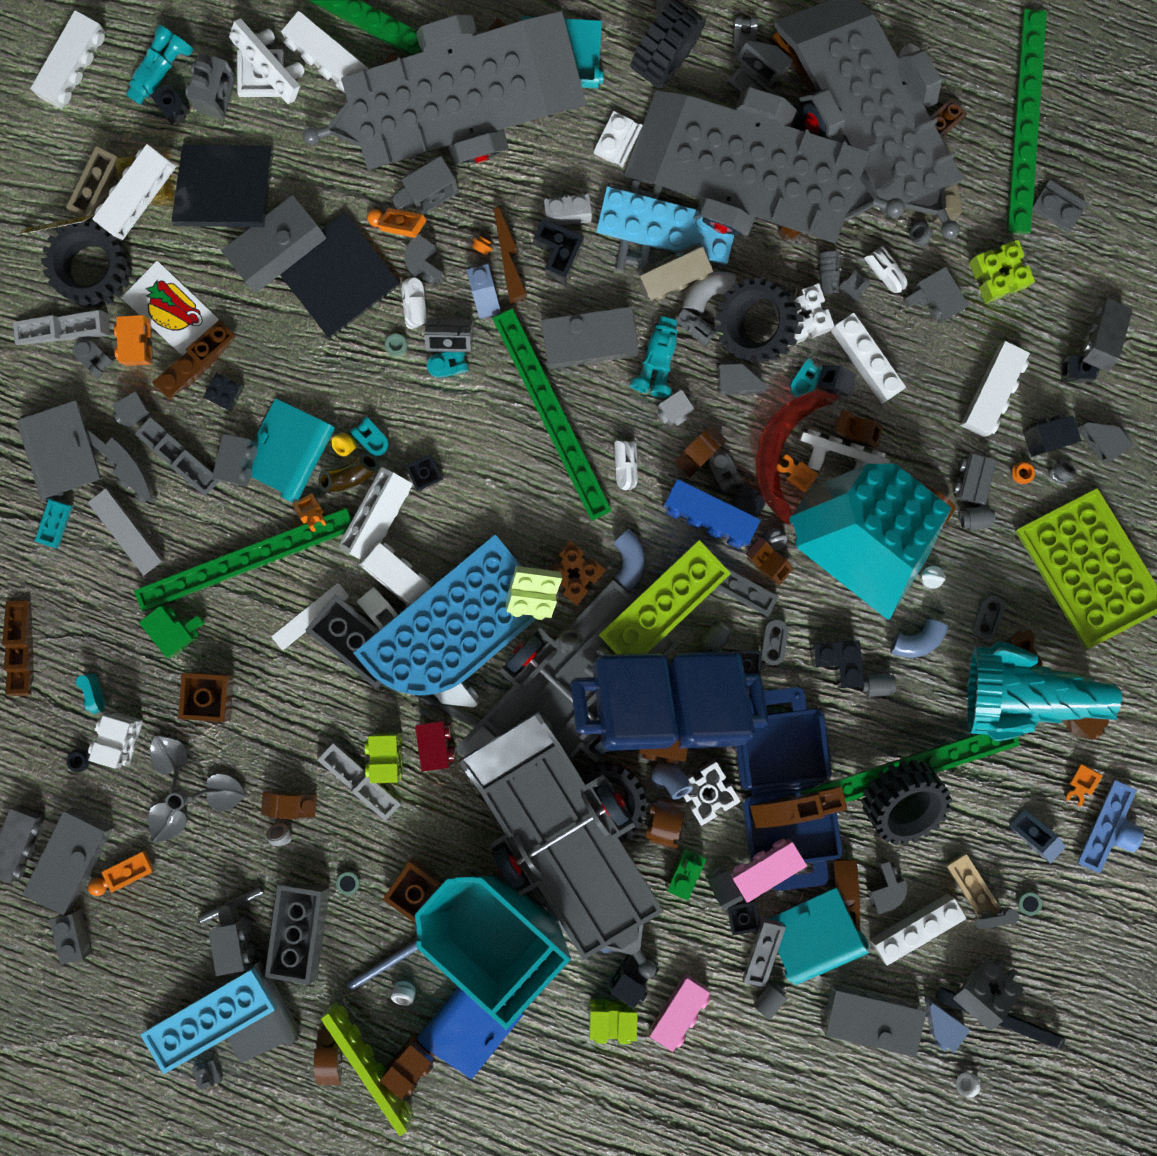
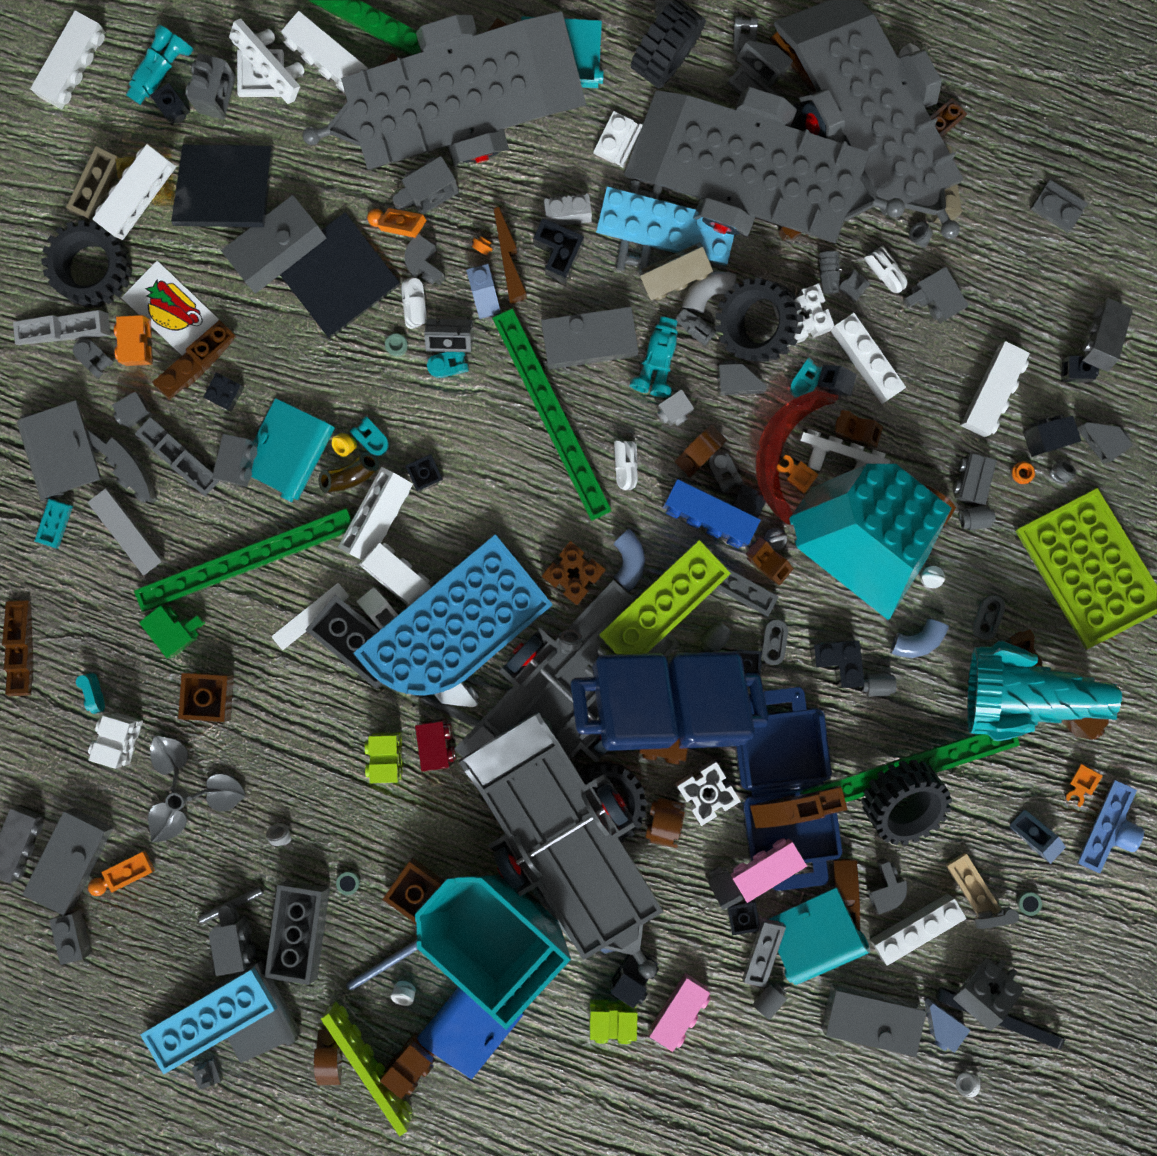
yellow sticker [16,215,93,235] -> none
black plate [66,749,90,772] -> none
reddish brown brick [261,791,317,819] -> none
orange plate [292,493,326,532] -> none
light grey slope [317,740,401,821] -> none
yellowish green plate [506,566,562,620] -> none
sand blue cylinder [650,762,693,799] -> none
green hinge [665,845,707,901] -> none
lime brick [969,240,1035,304] -> none
green plate [1006,9,1047,234] -> none

